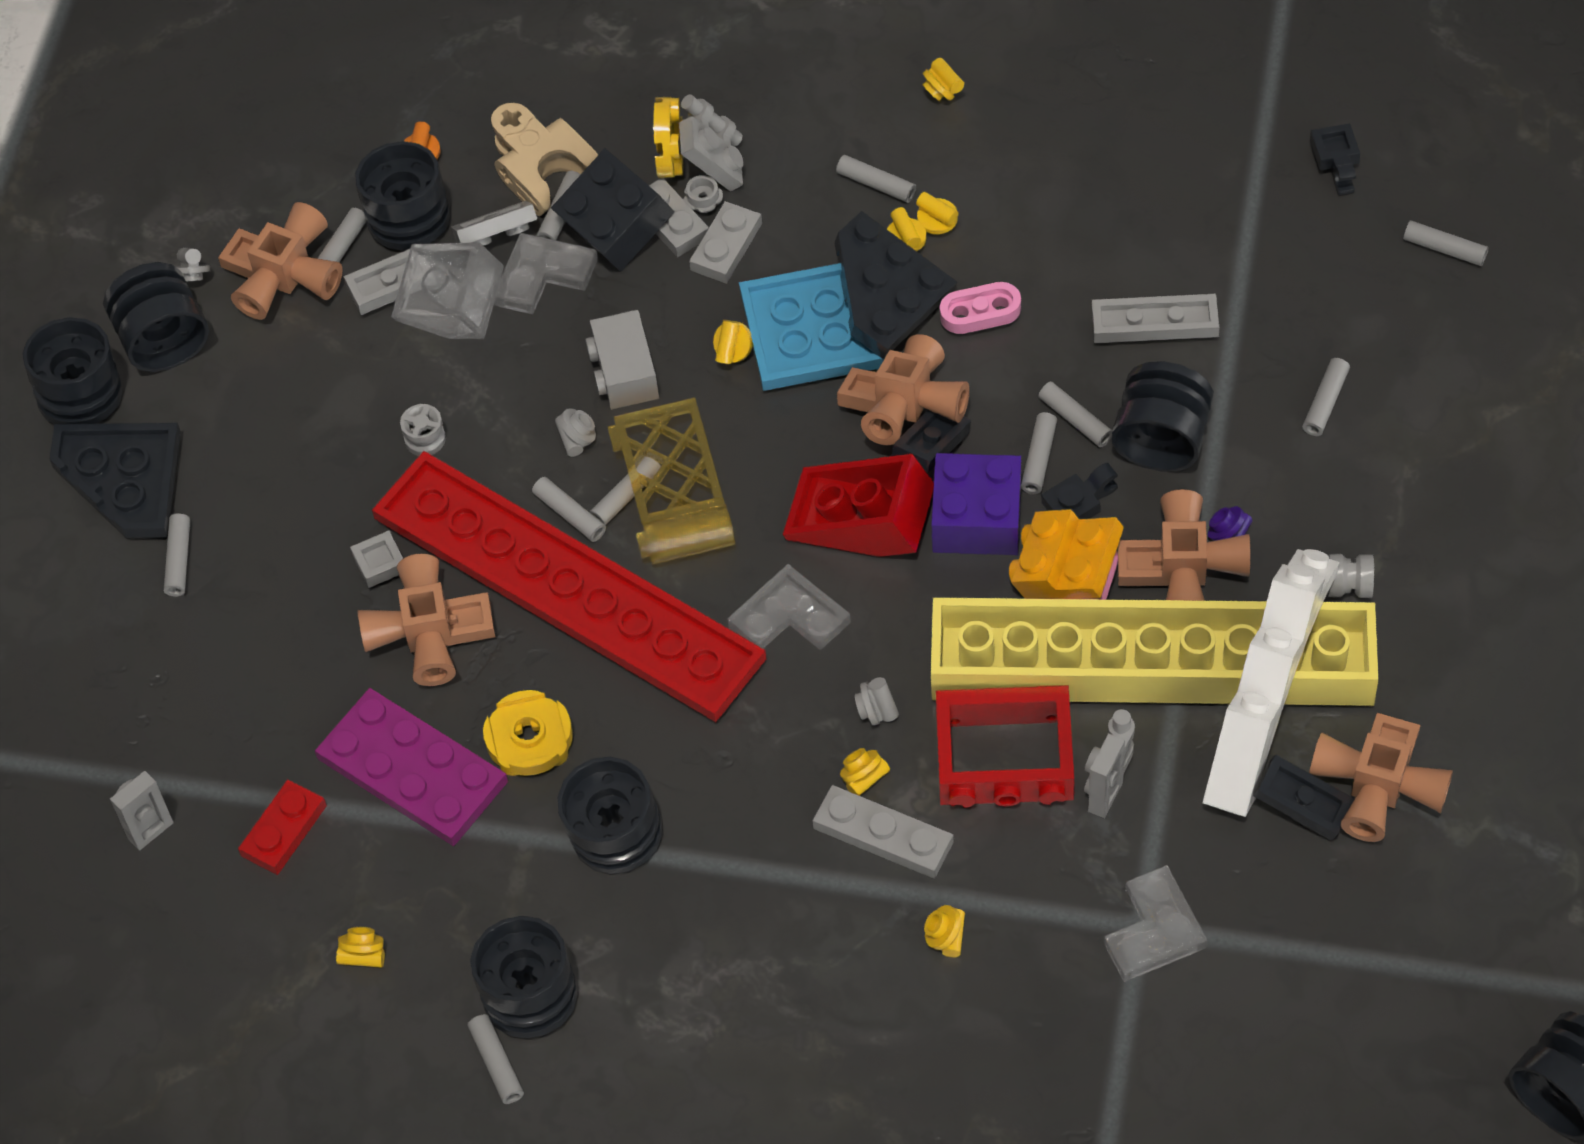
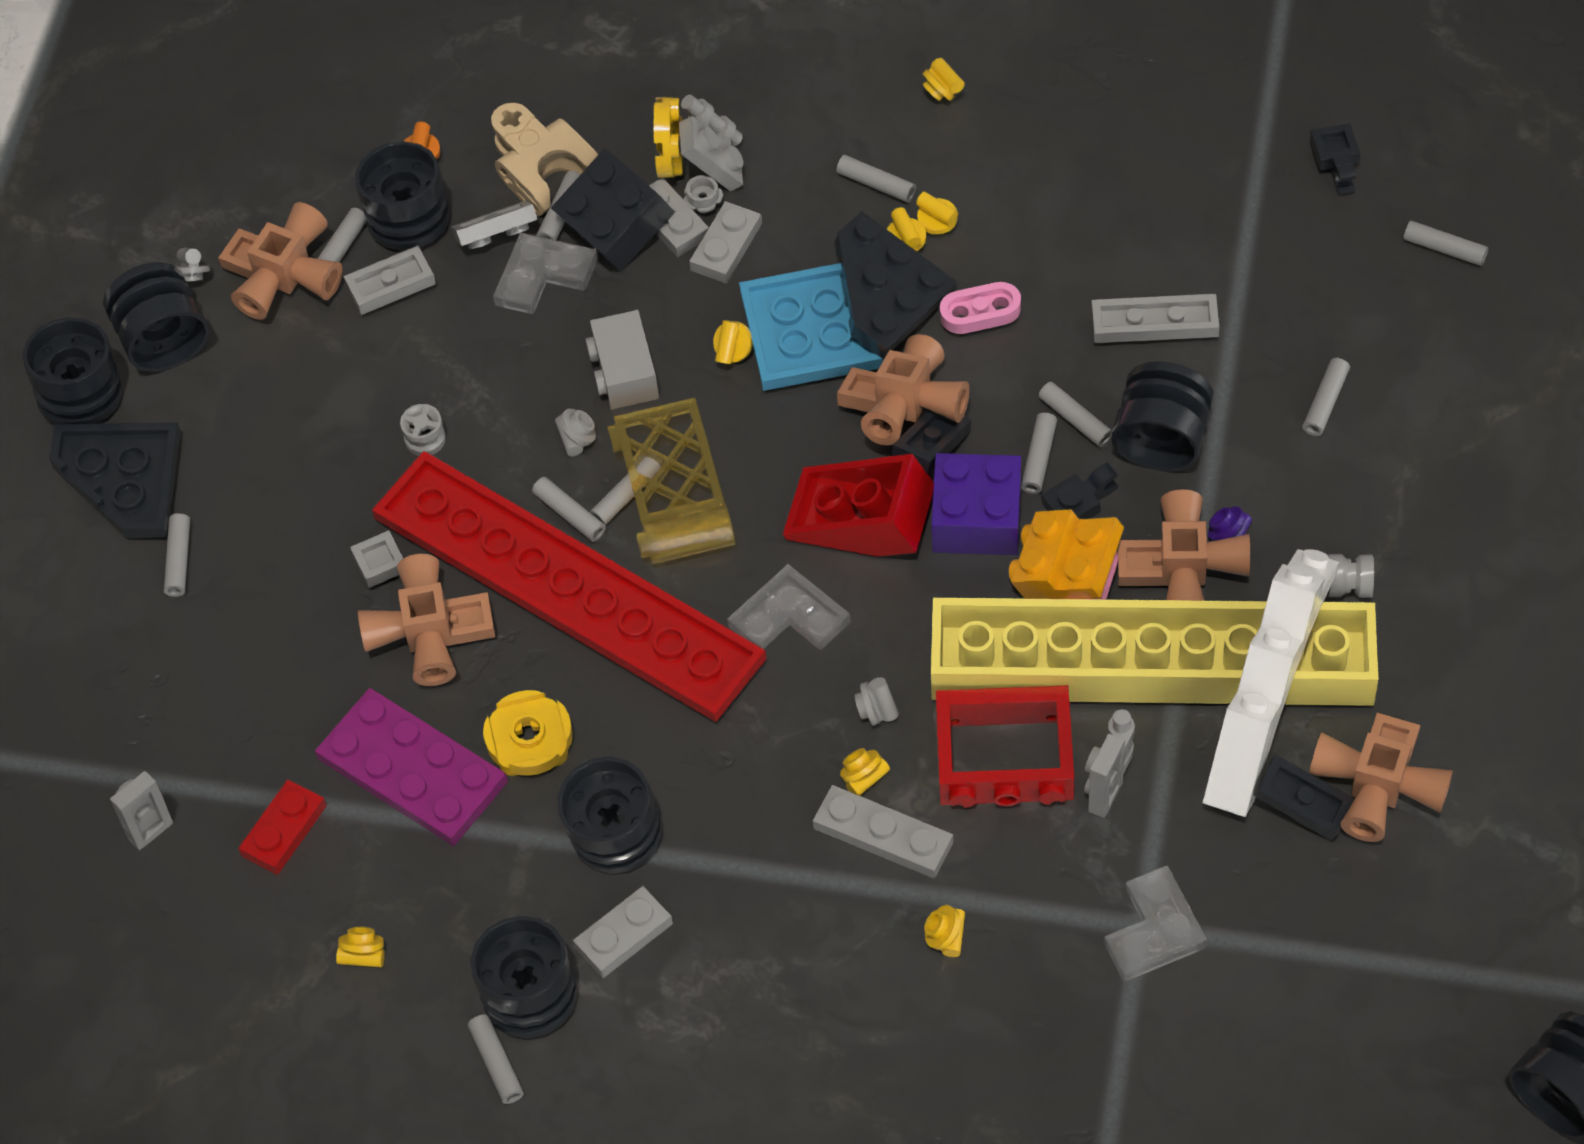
clear slope [391,242,504,339] -> none
none -> light grey plate [573,886,673,978]

